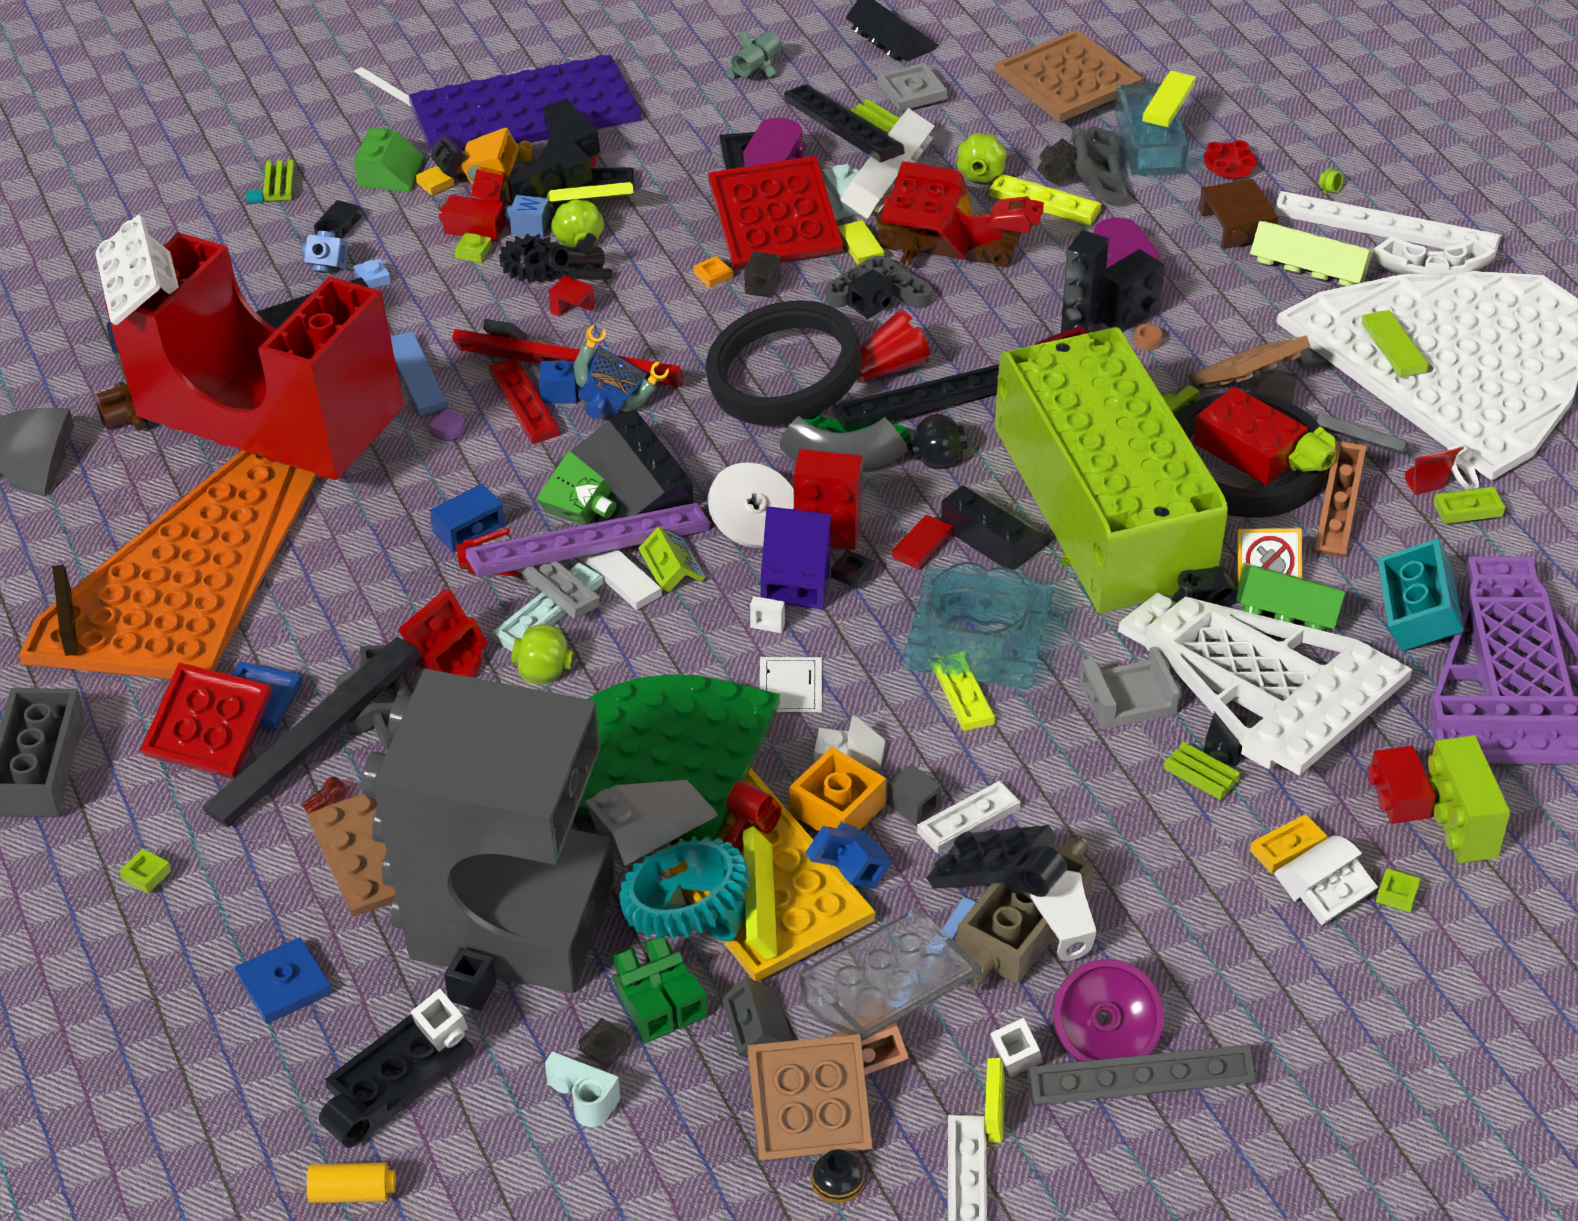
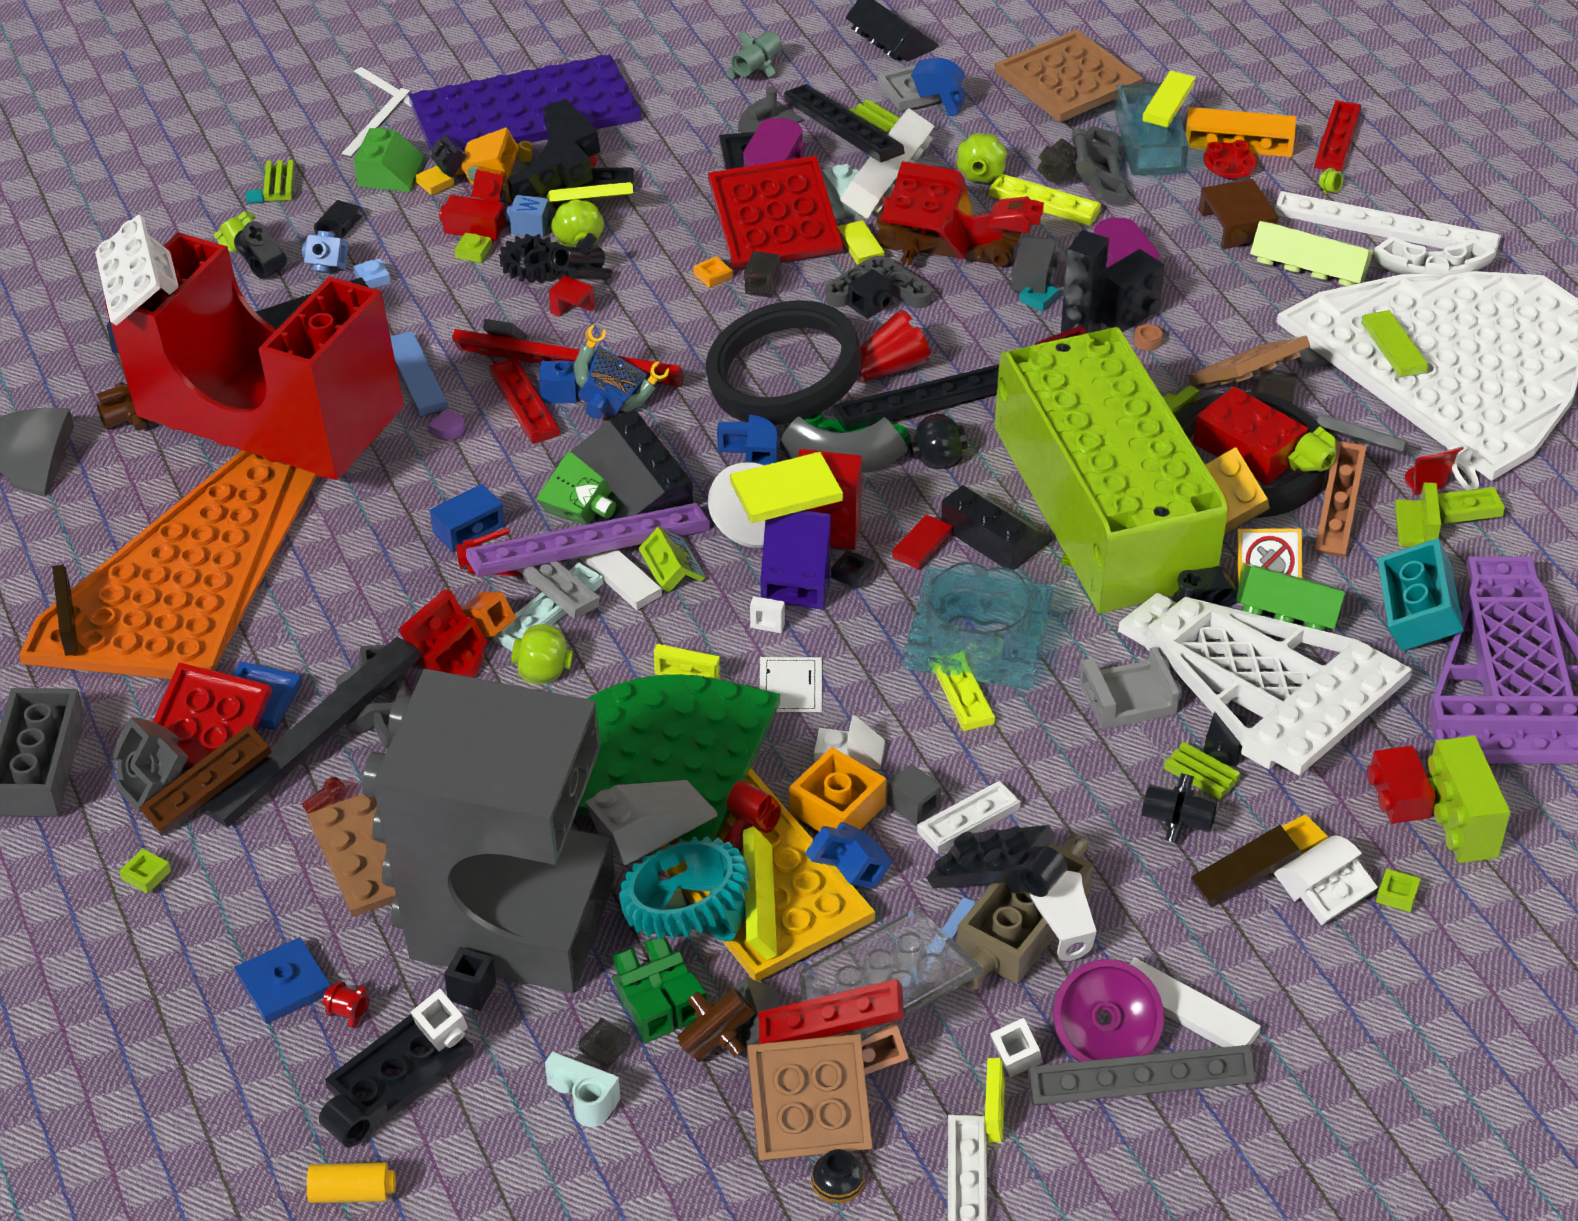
none -> dark grey brick [112,717,189,812]
none -> reddish brown plate [139,724,272,836]
none -> lime piece [213,211,256,253]
none -> black piece [234,221,287,279]
none -> red brick [323,981,370,1028]
none -> white sticker [341,88,410,156]
none -> orange brick [461,592,517,637]
none -> neon yellow tile [654,644,721,680]
none -> reddish brown pin [677,987,756,1062]
none -> blue brick [717,415,778,465]
none -> neon yellow tile [730,452,843,524]
none -> dark grey shield [738,87,803,133]
none -> red plate [759,979,904,1044]
none -> blue brick [911,58,965,116]
none -> dark grey brick [1011,235,1060,294]
none -> teal tile [1019,284,1059,312]
none -> white tile [1129,957,1261,1047]
none -> black pin [1142,773,1217,844]
none -> light orange brick [1184,107,1296,157]
none -> dark brown tile [1191,825,1301,908]
none -> yellow brick [1205,447,1270,534]
none -> red tile [1314,100,1361,172]
none -> lime panel [1395,482,1441,547]

